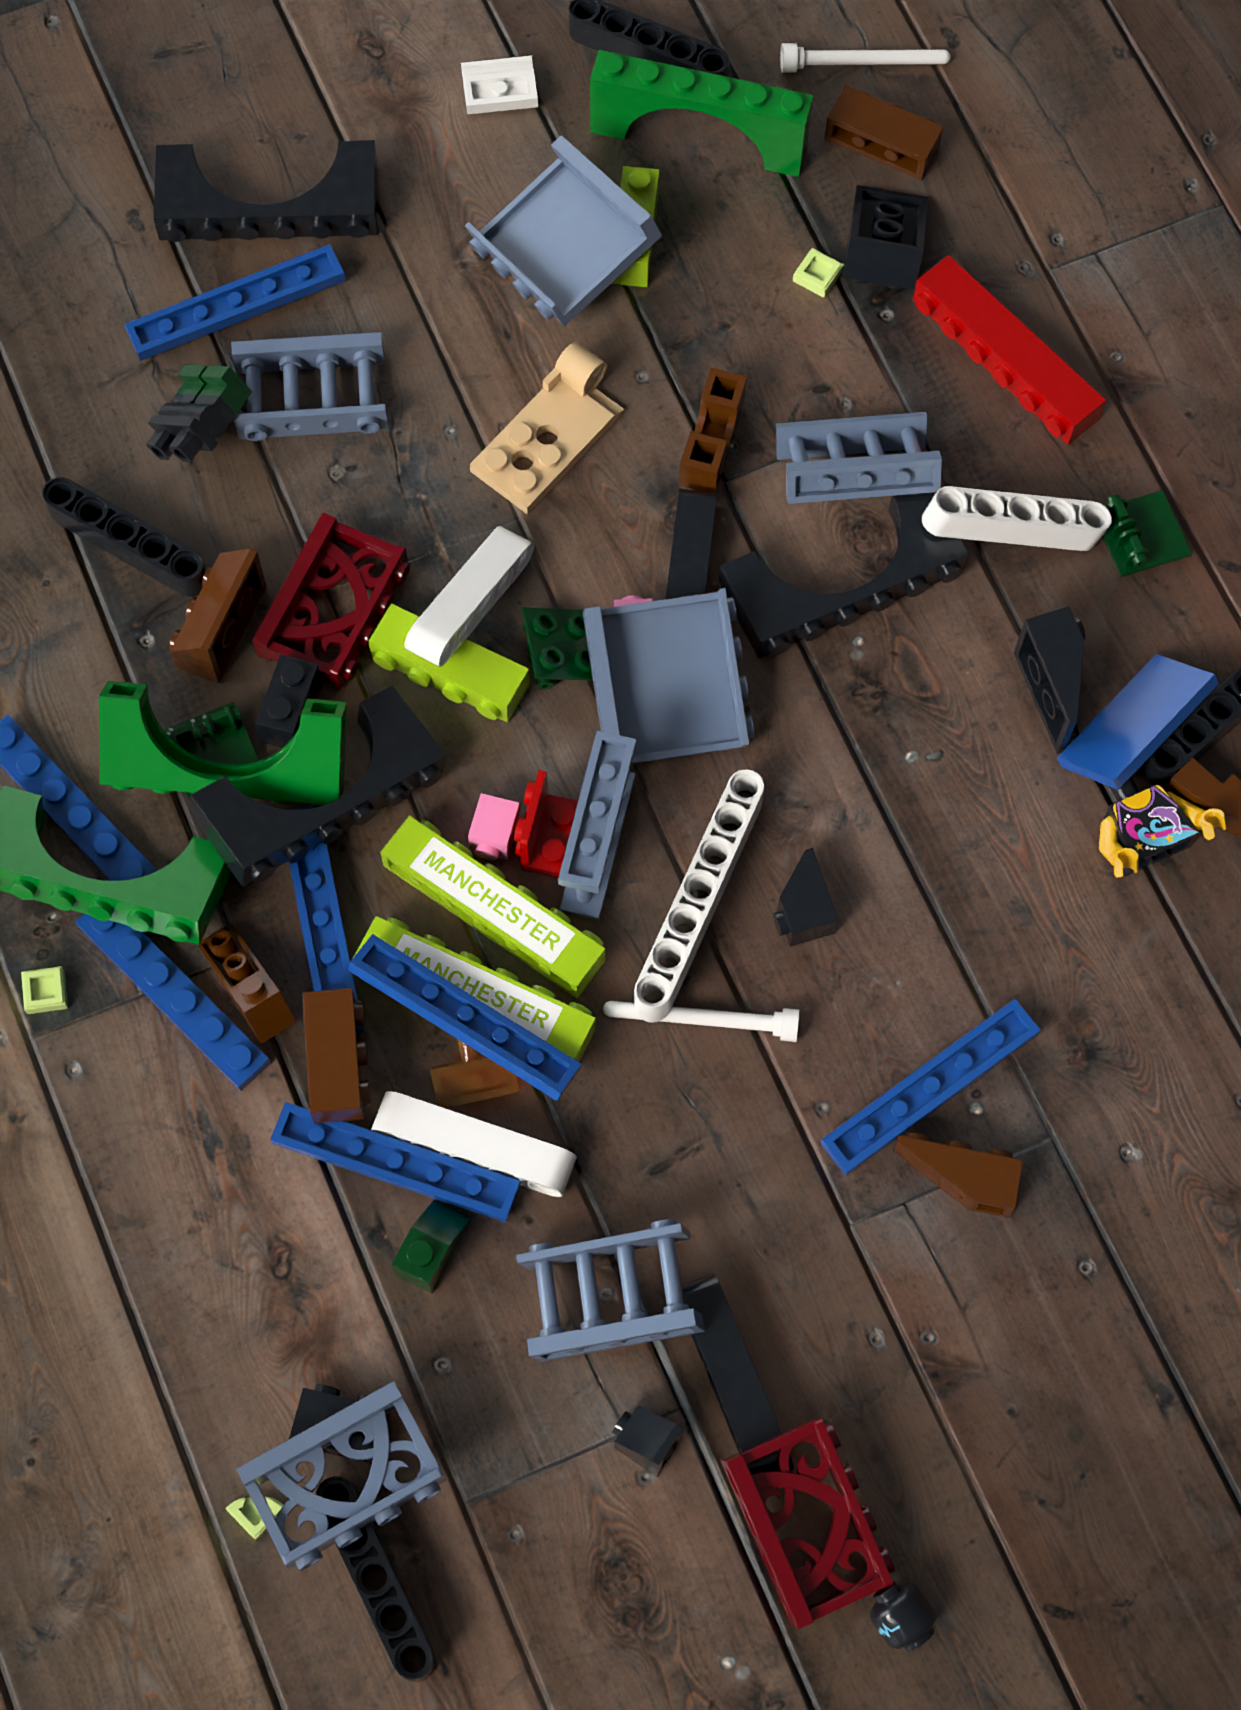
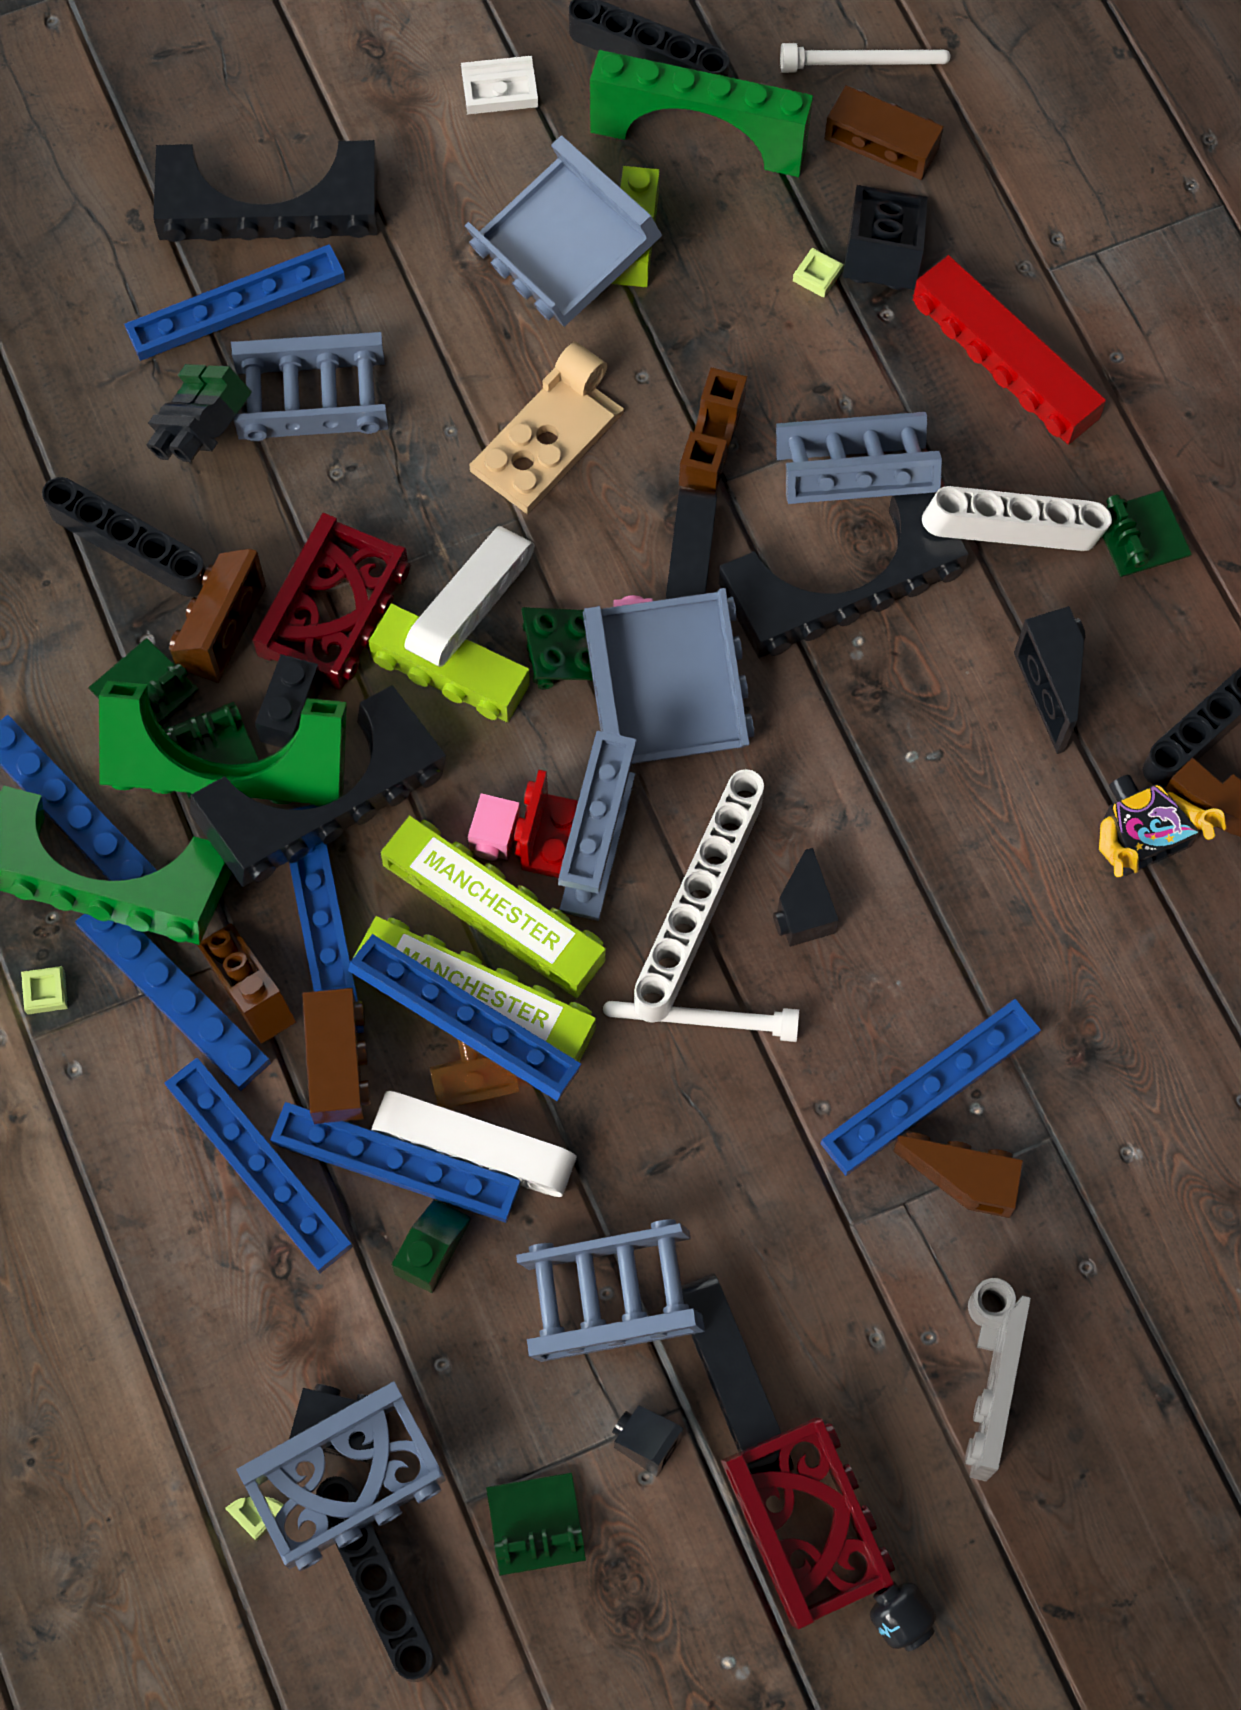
blue tile [1057,654,1219,790] -> none
none -> dark green hinge [88,638,199,724]
none -> blue plate [164,1058,353,1274]
none -> dark green hinge [486,1472,586,1576]
none -> light grey hinge [965,1278,1031,1481]

